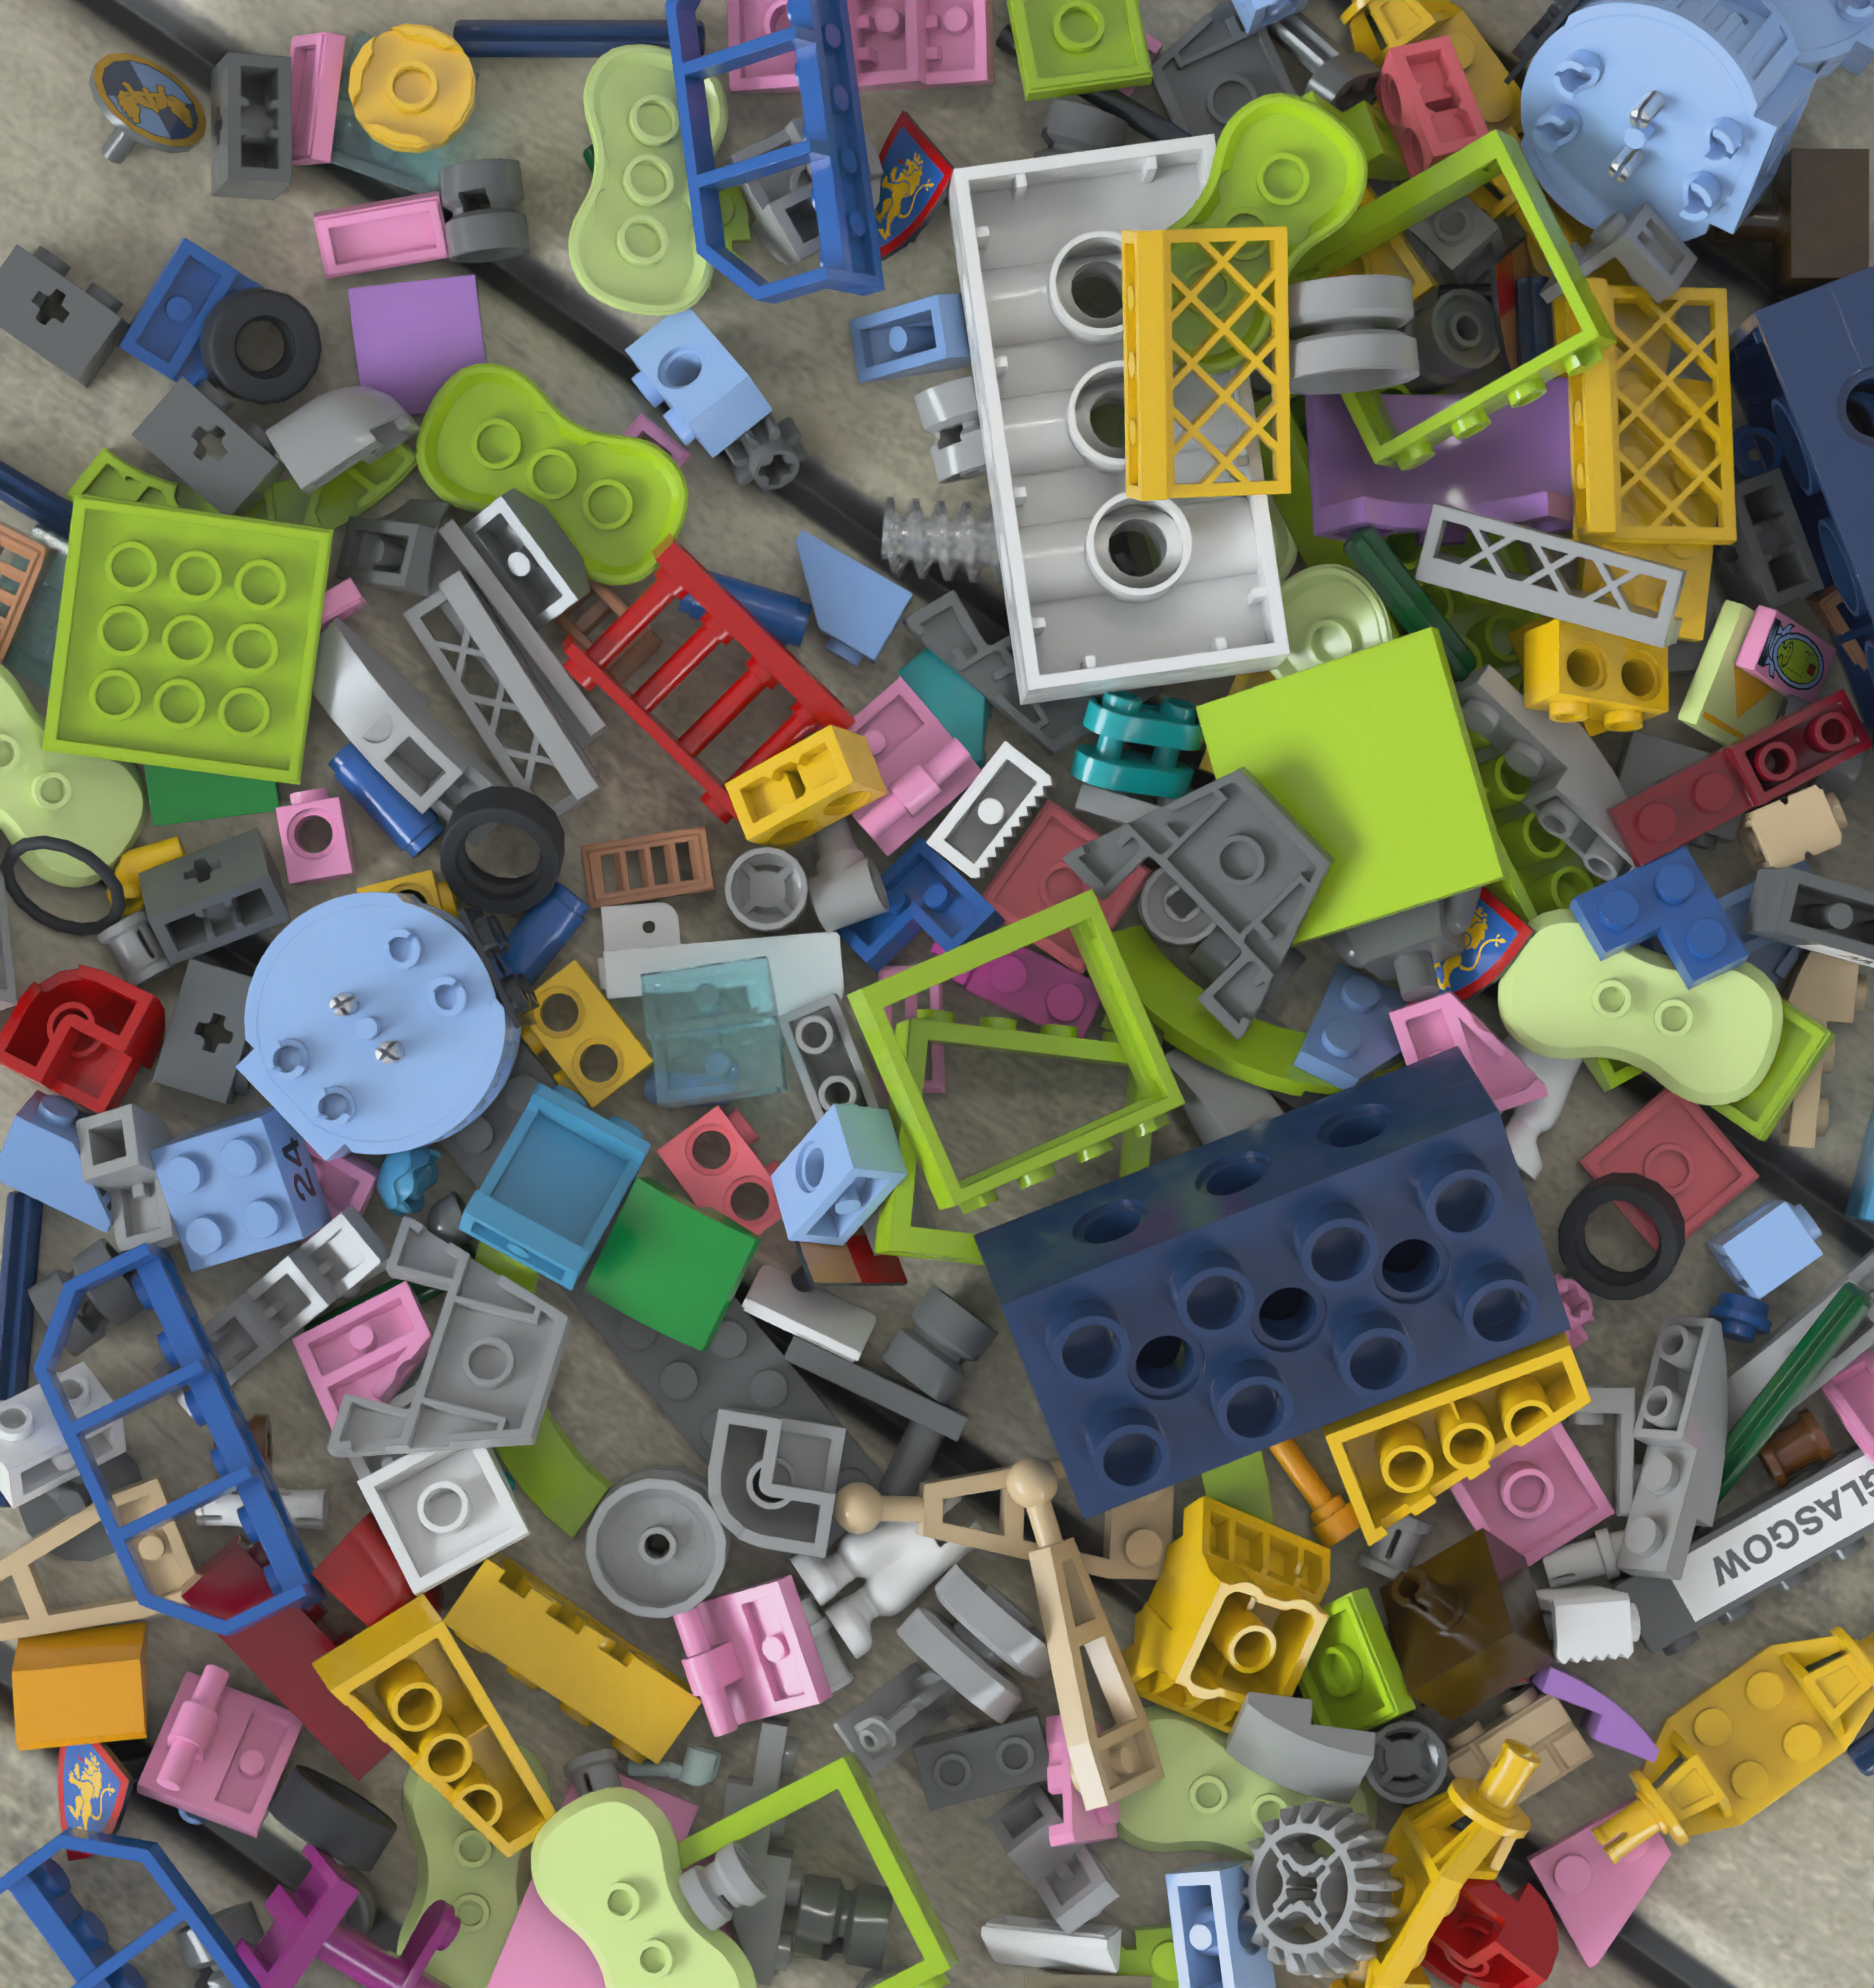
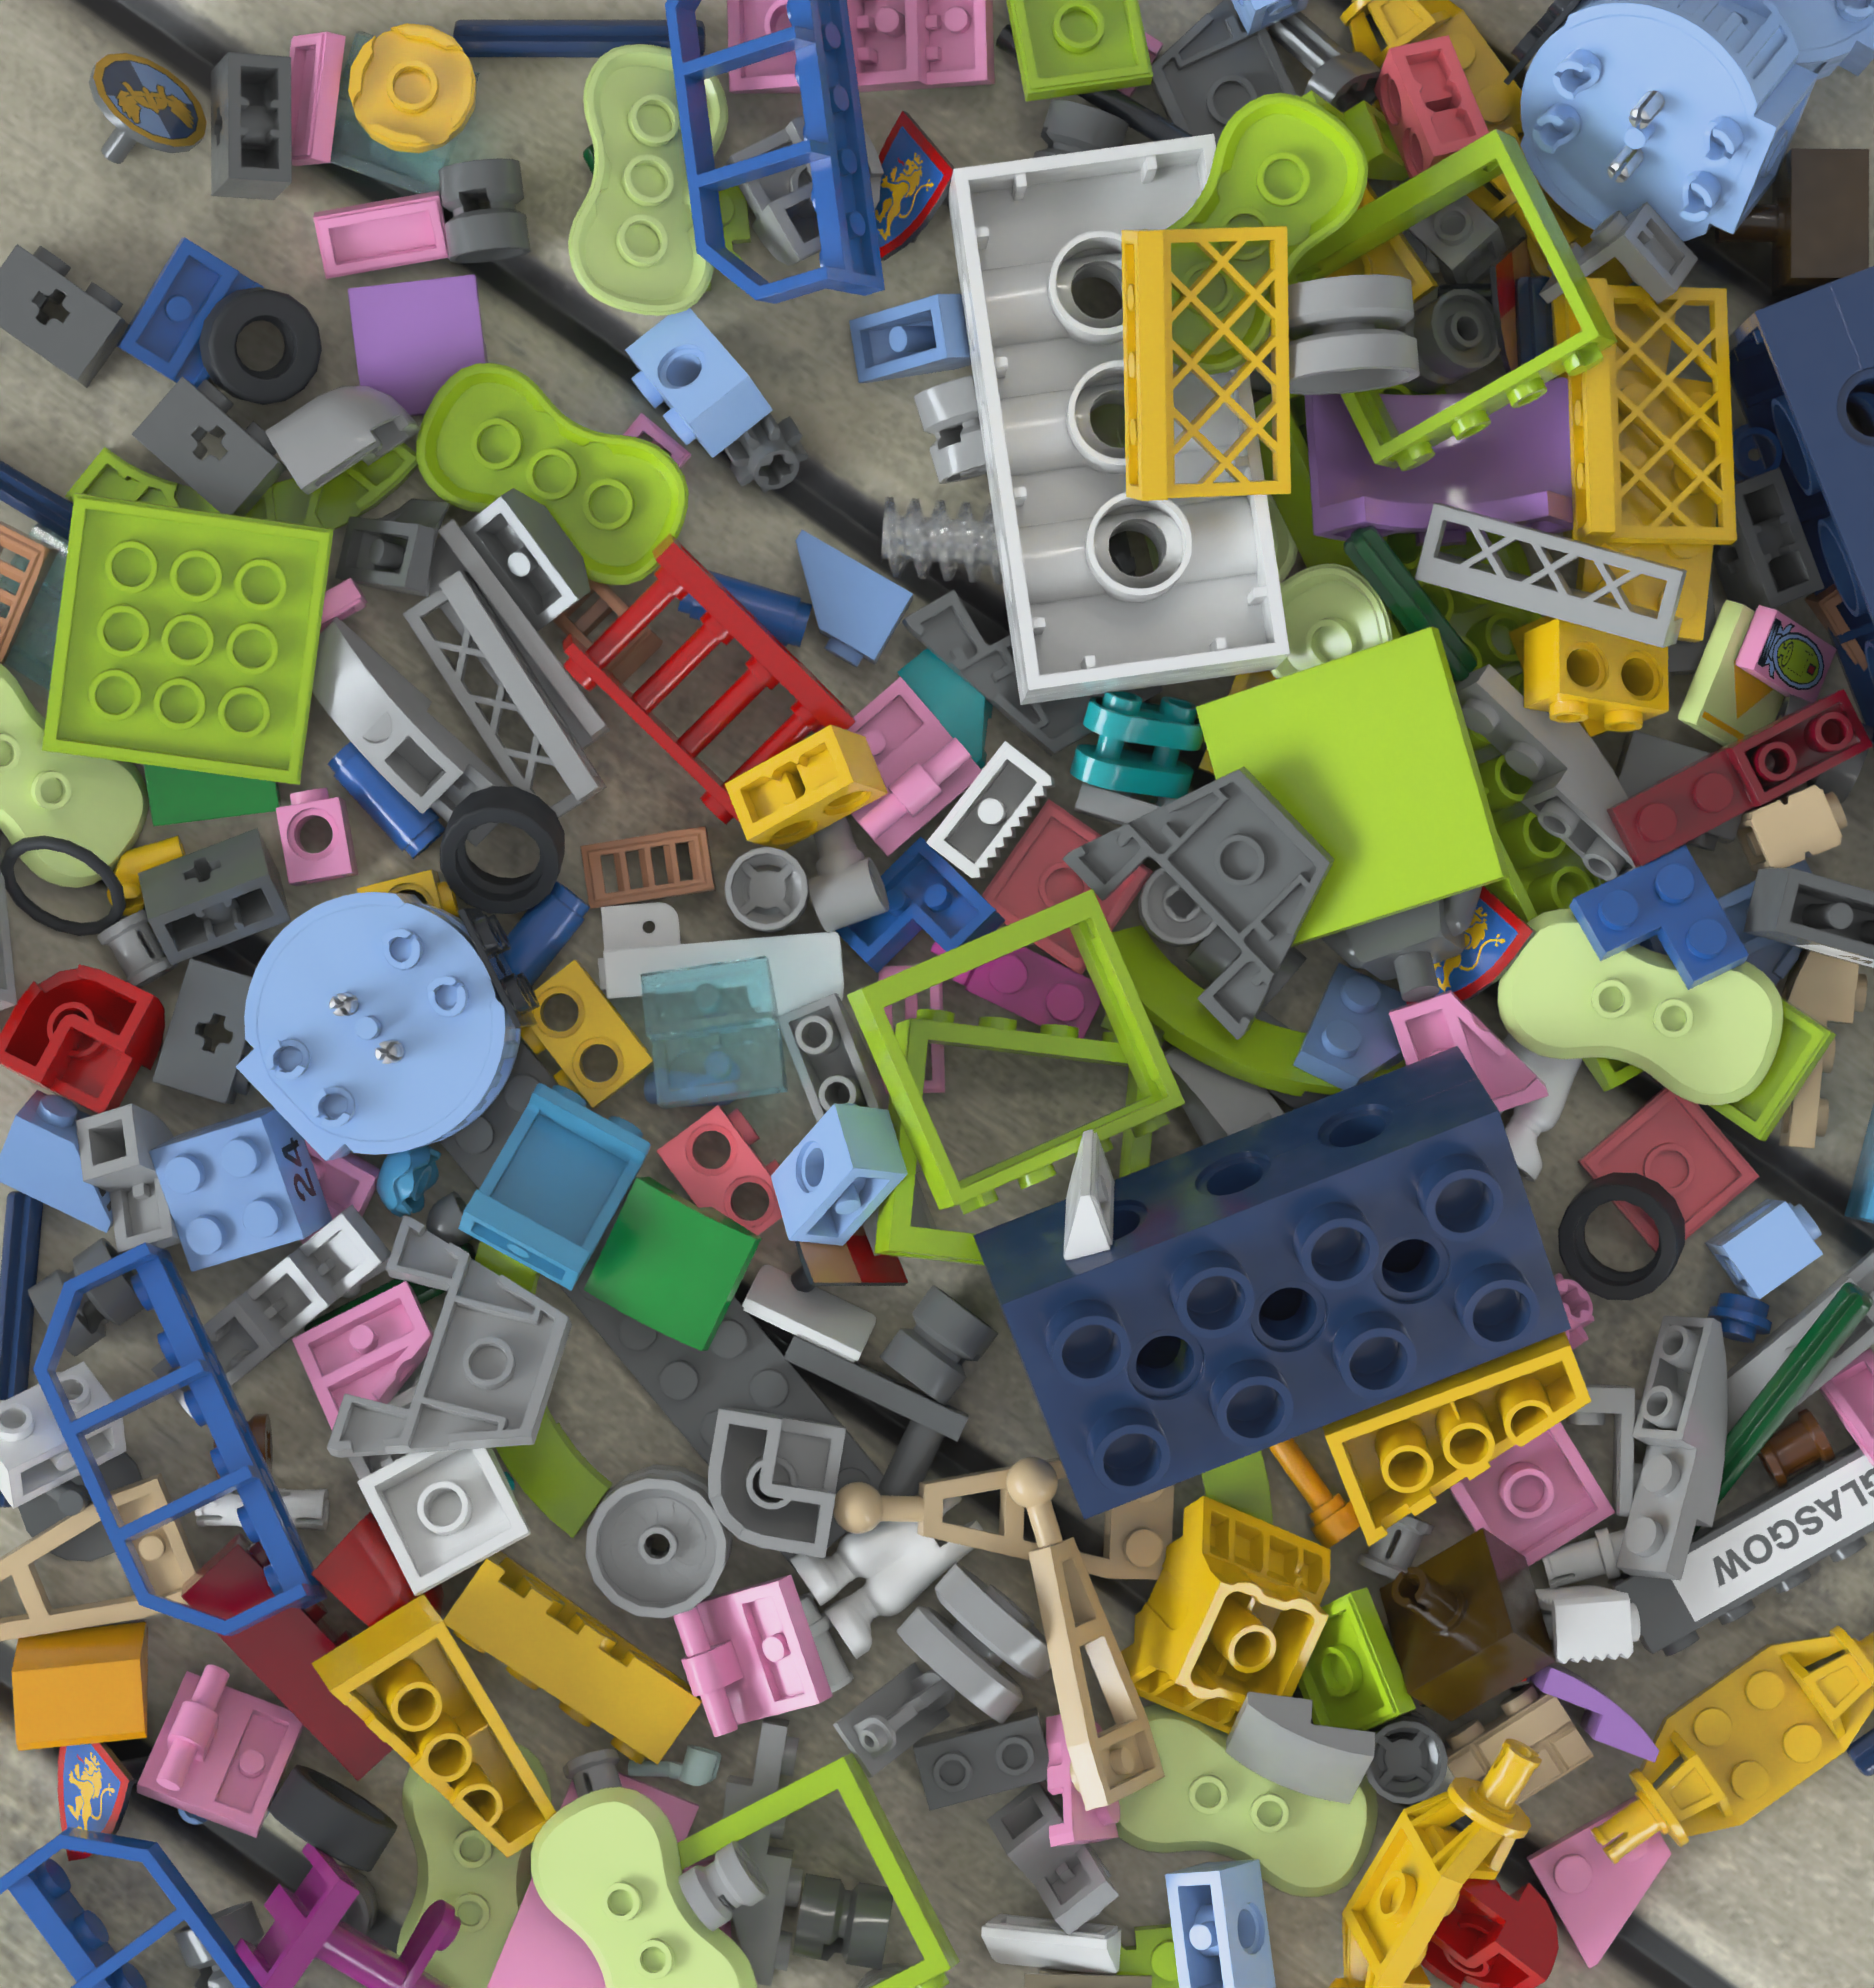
light grey gear [1240,1801,1405,1978] -> none
none -> white slope [1063,1129,1115,1260]

